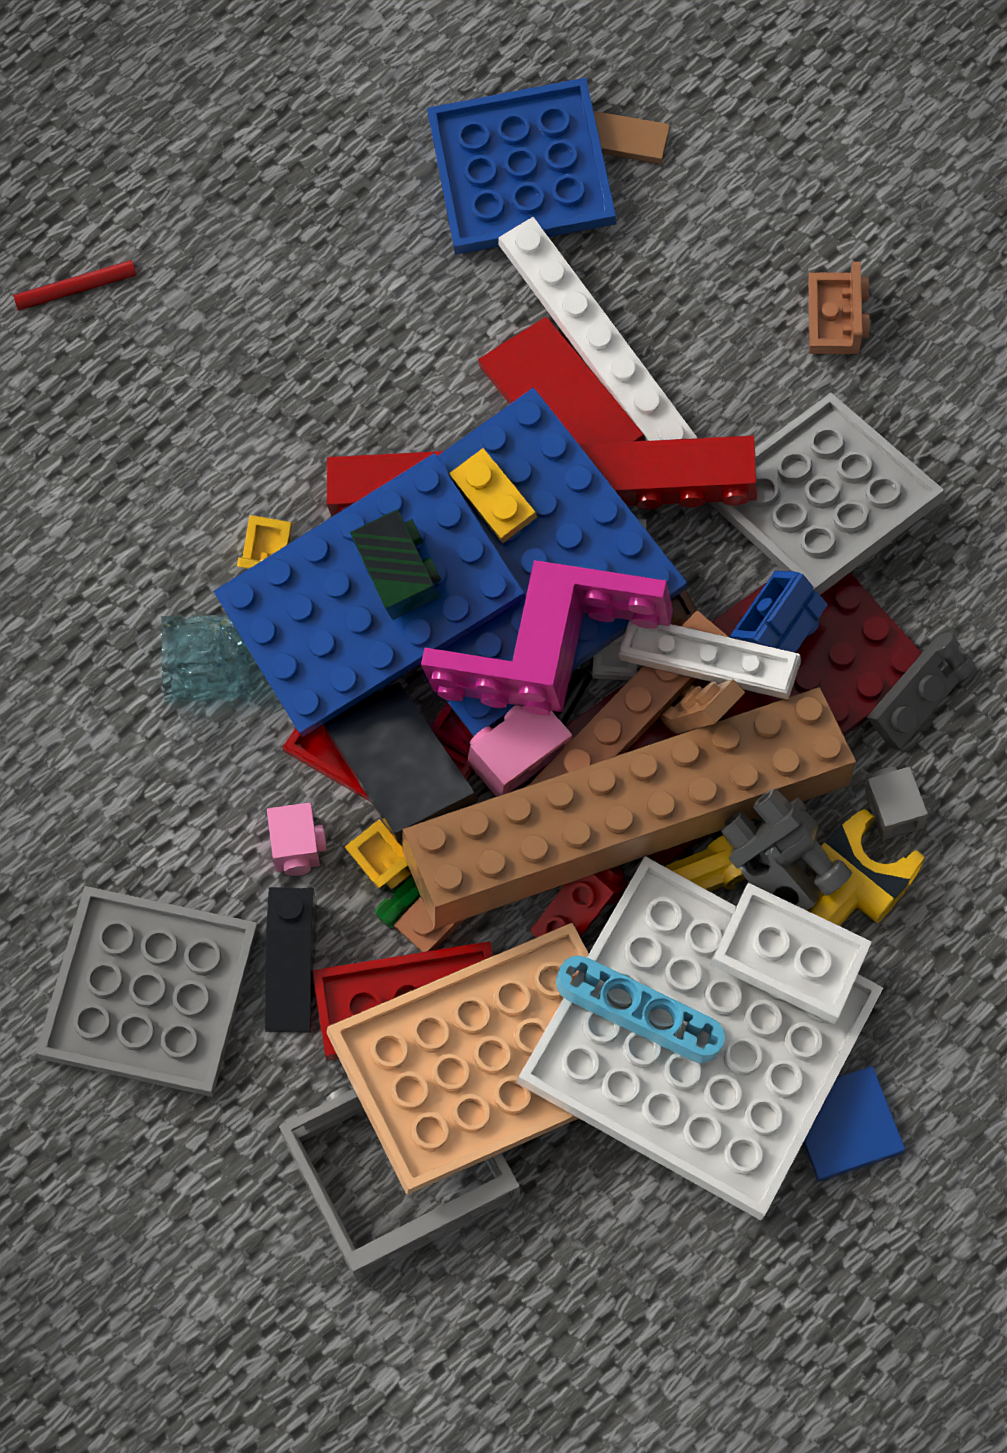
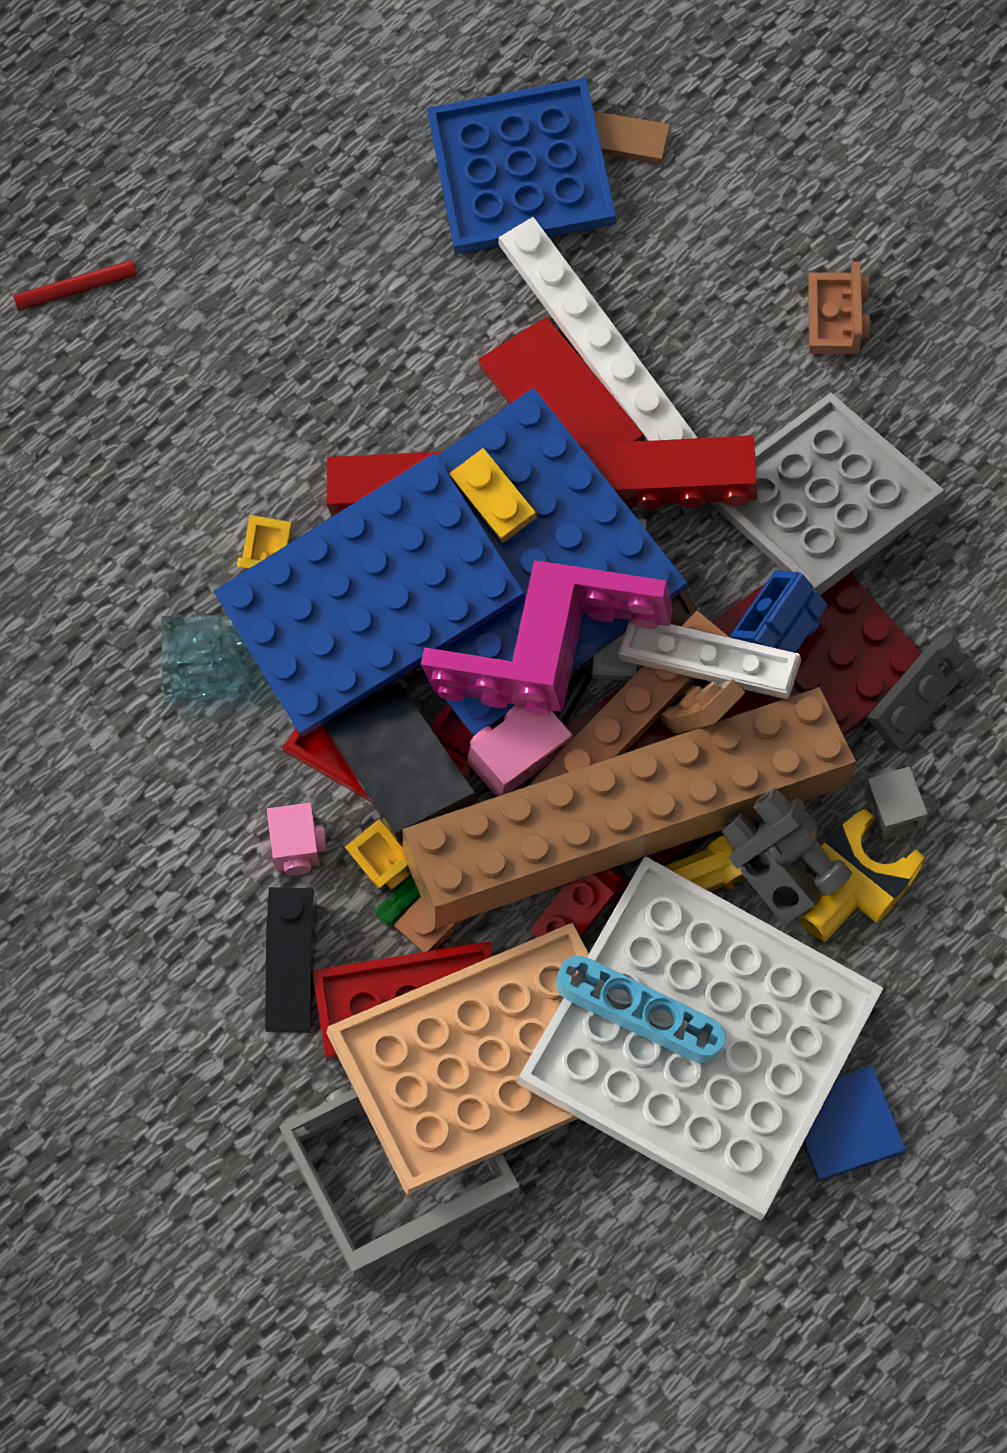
light grey plate [35,886,259,1097] -> none
brick [350,509,442,620] -> none
white plate [710,883,871,1024] -> none

